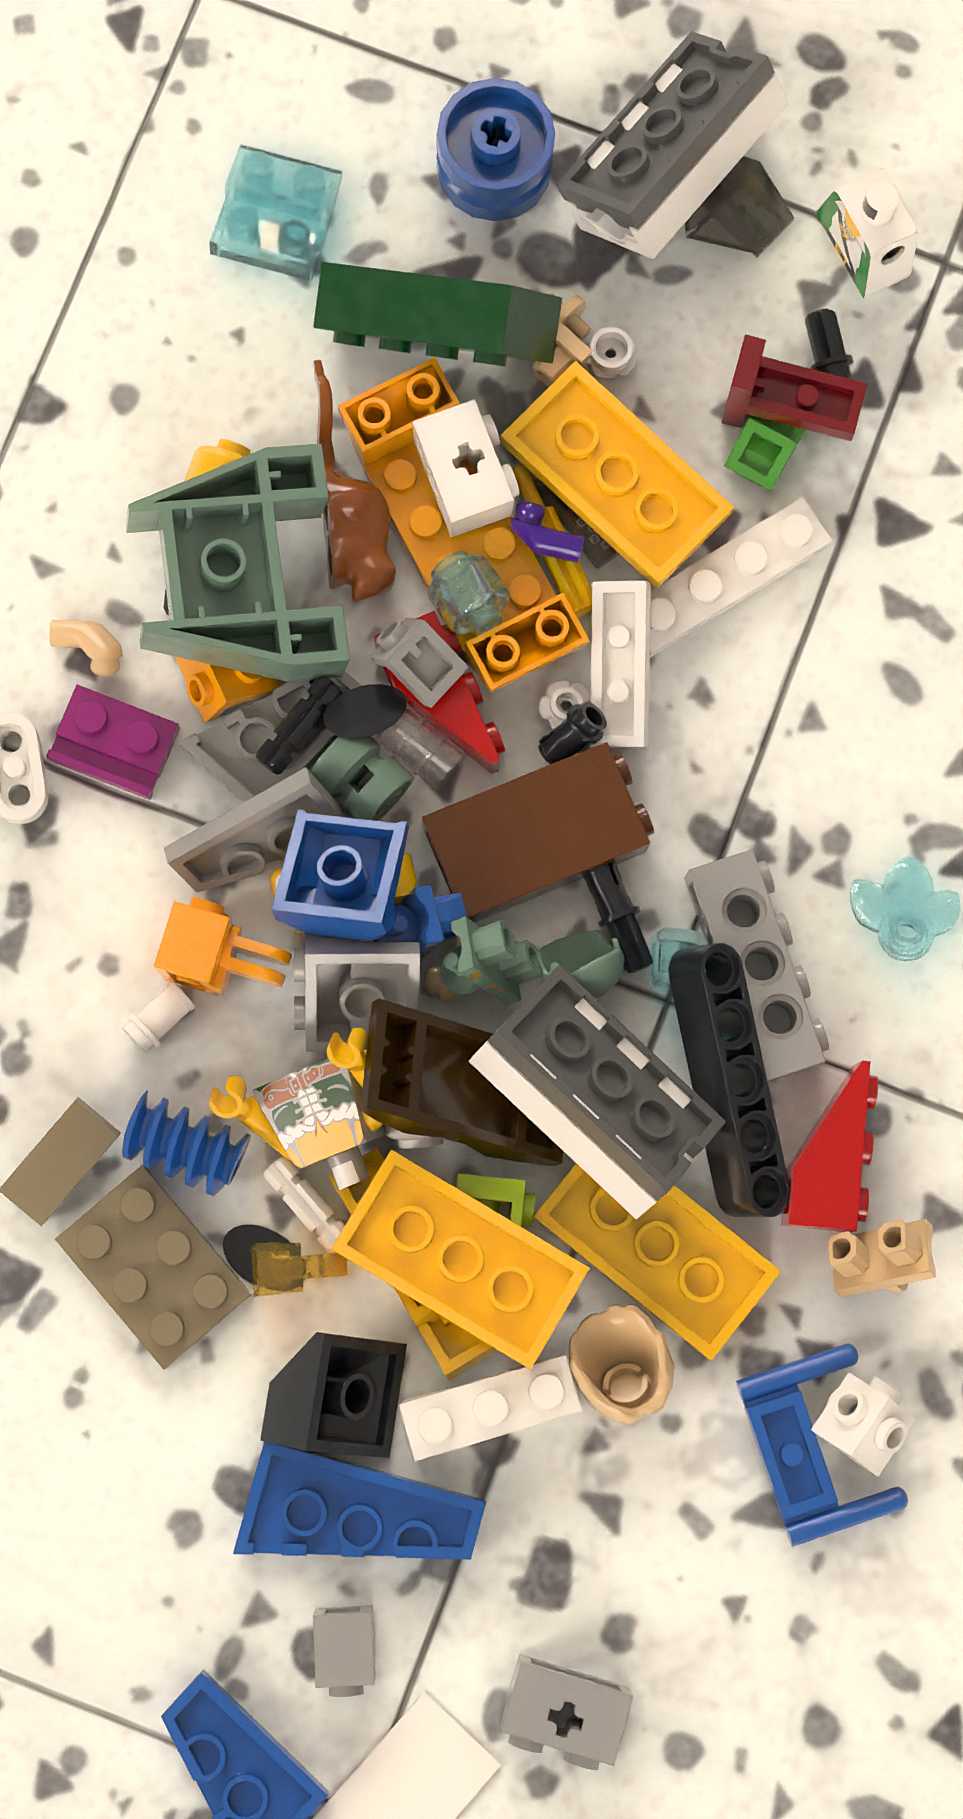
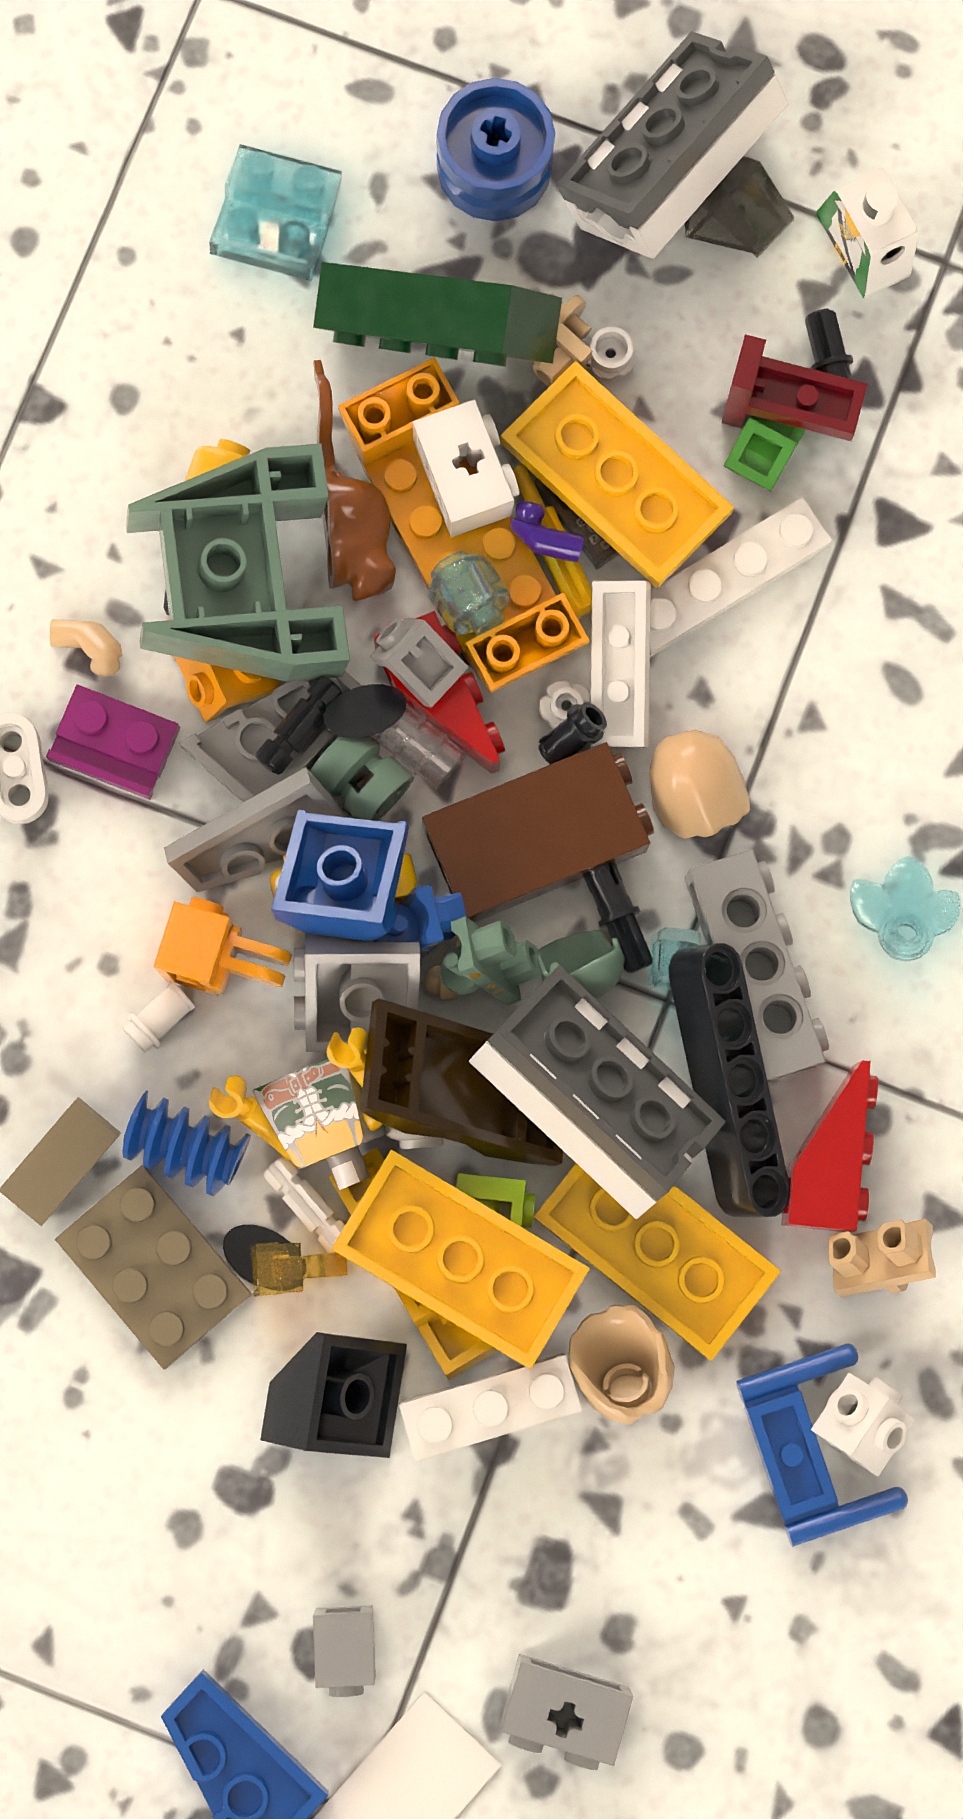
blue wing [233,1441,486,1560] -> none
none -> tan hair [649,730,750,839]

